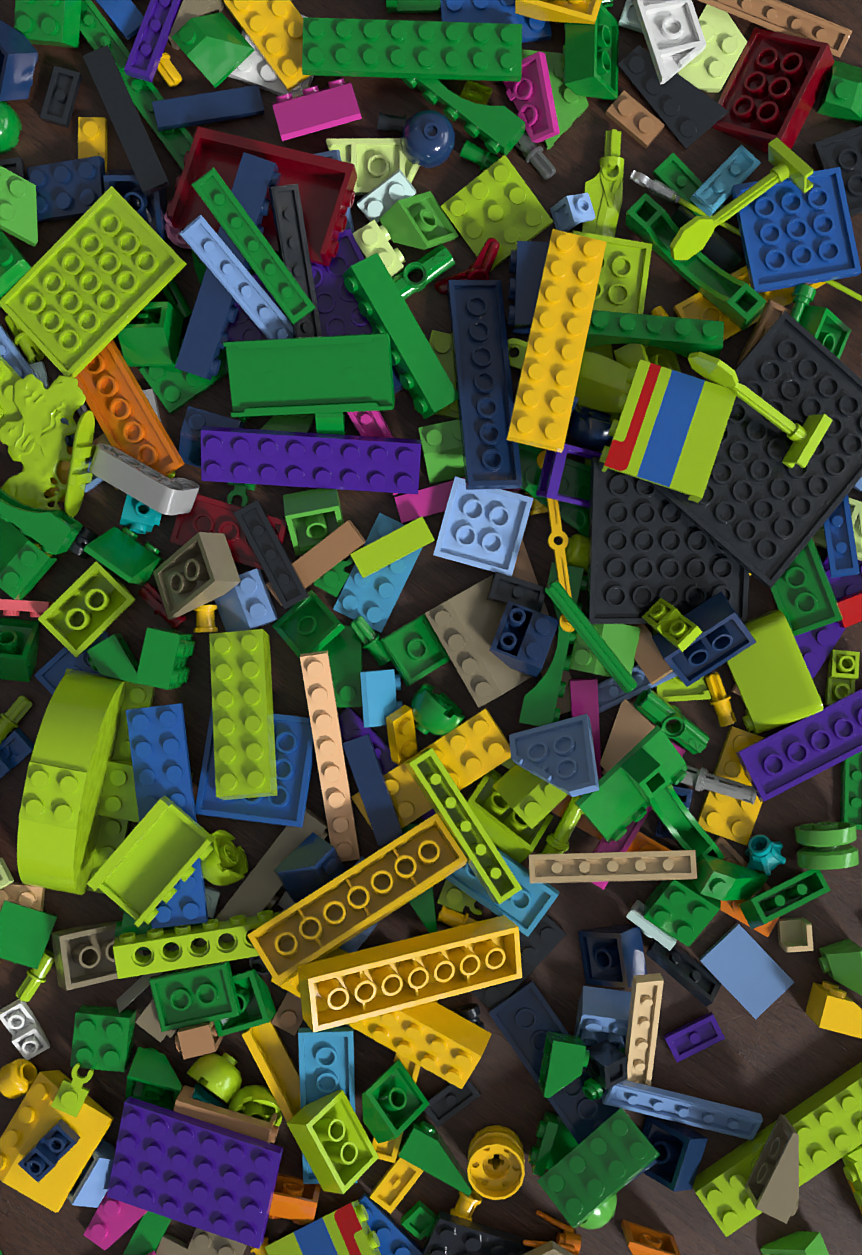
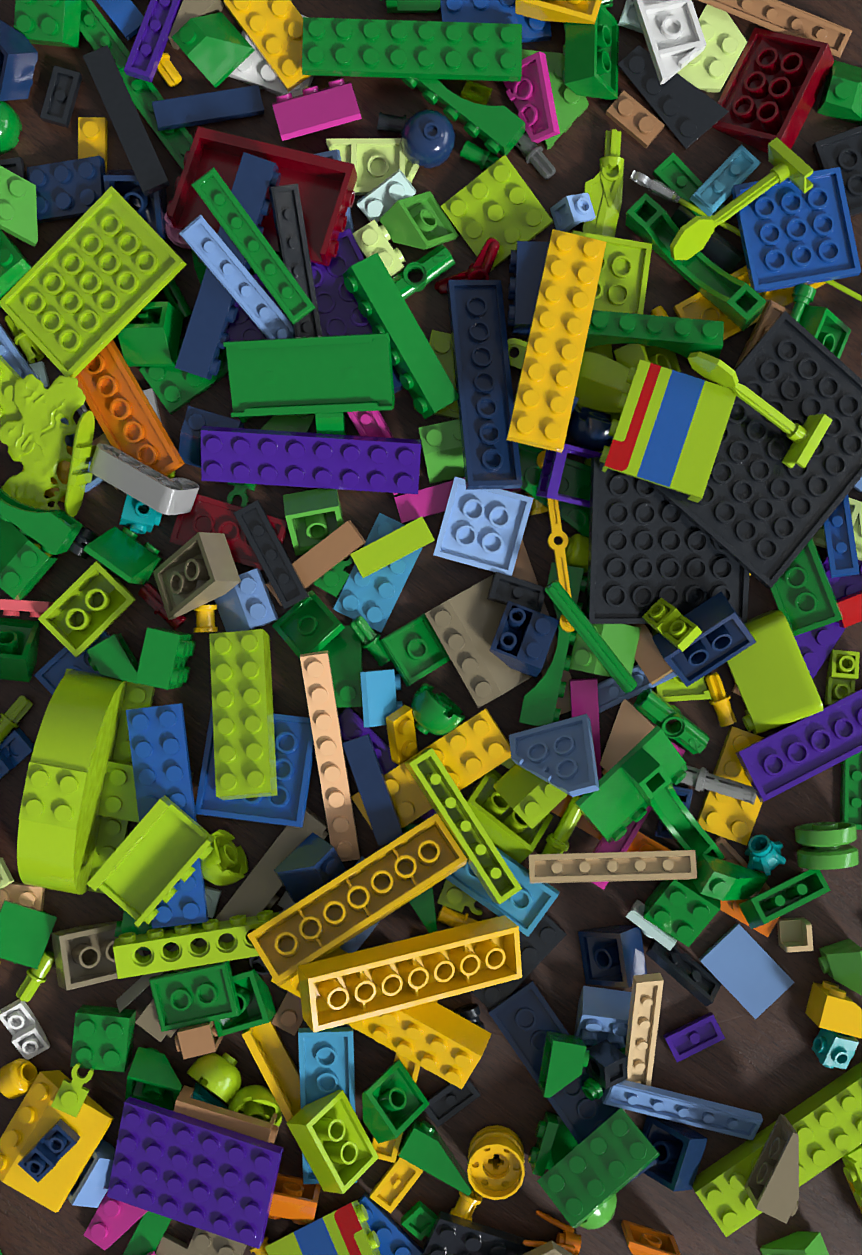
none -> teal brick [812,1028,859,1069]

